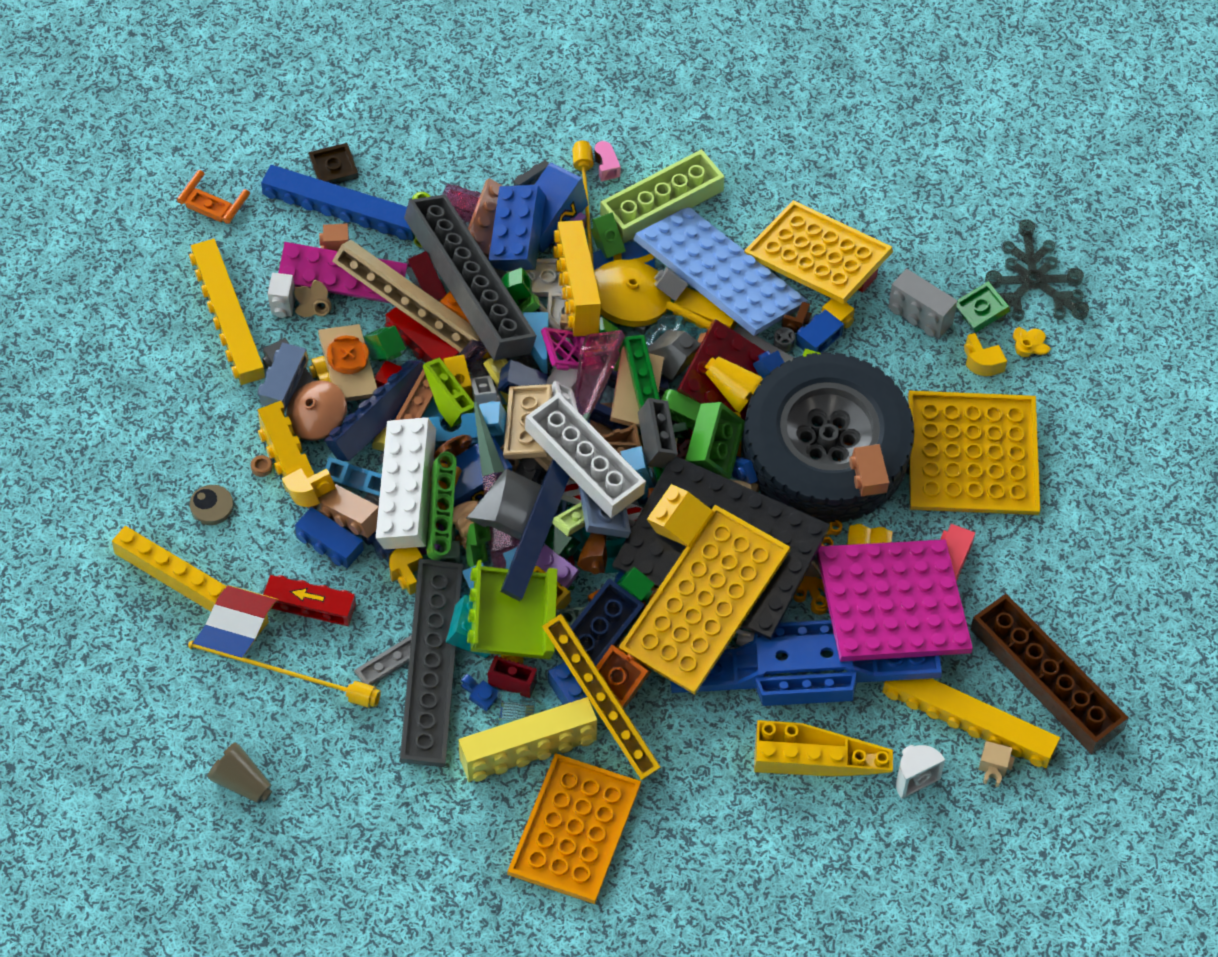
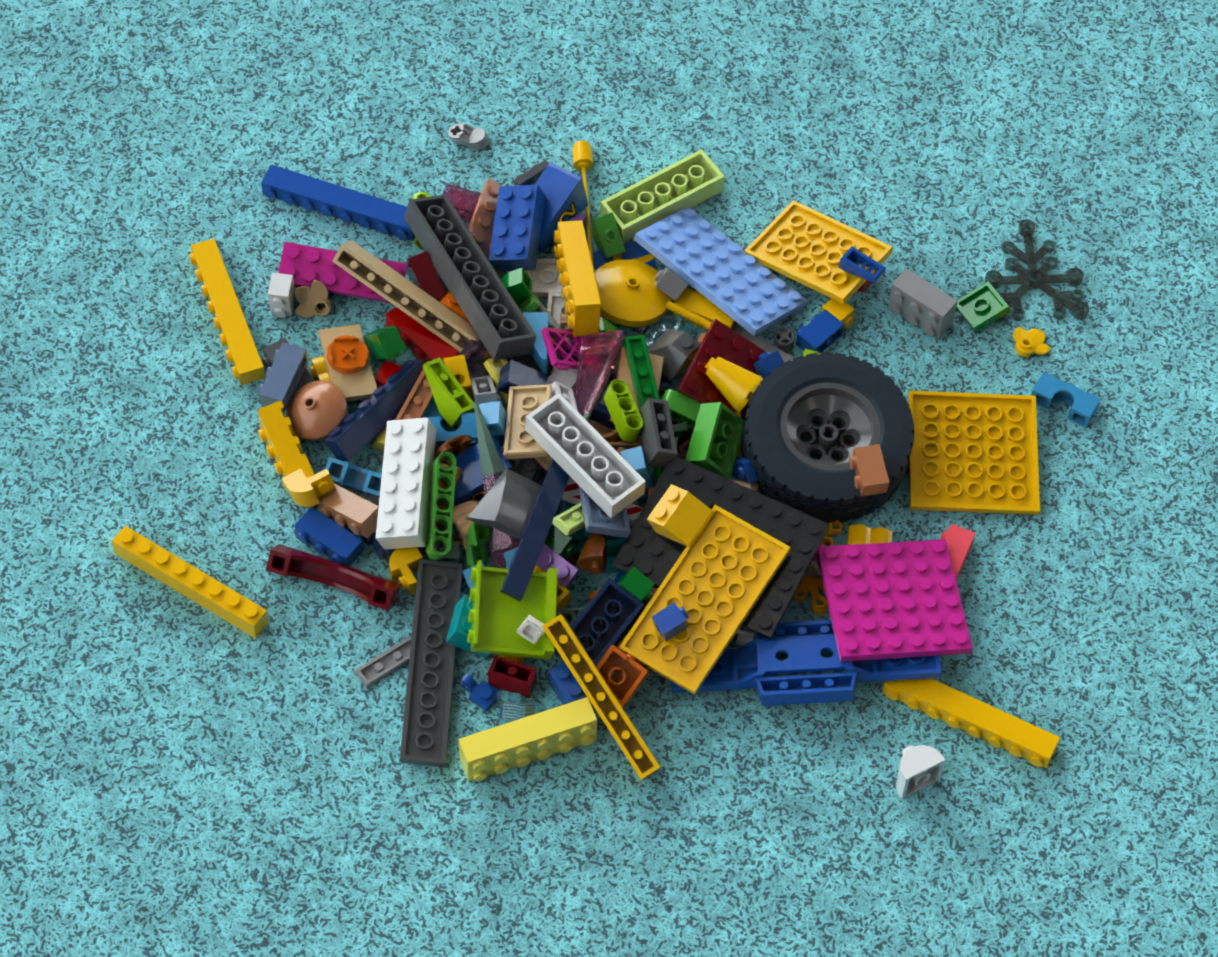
orange plate [177,170,250,224] -> none
flag [188,585,381,708] -> none
dark tan tile [190,485,233,525] -> none
dark tan cone [207,742,272,803] -> none
medium nougat tile [251,455,273,477] -> none
red brick [263,575,356,627] -> none
dark brown plate [308,143,359,184] -> none
nougat brick [319,223,349,251] -> none
light orange plate [507,753,641,904] -> none
bright pink leg [594,141,621,182] -> none
yellow wedge [754,720,893,776] -> none
reddish brown bracket [782,302,812,333] -> none
yellow brick [964,333,1007,376] -> none
reddish brown brick [970,593,1129,755] -> none
tan brick [978,741,1015,787] -> none
none -> dark red arch [266,544,401,611]
none -> light grey piece [448,123,490,150]
none -> white tile [516,614,545,645]
none -> lime beam [604,379,643,442]
none -> blue brick [652,603,689,642]
none -> blue slope [838,247,886,283]
none -> dark azure arch [1031,372,1101,428]

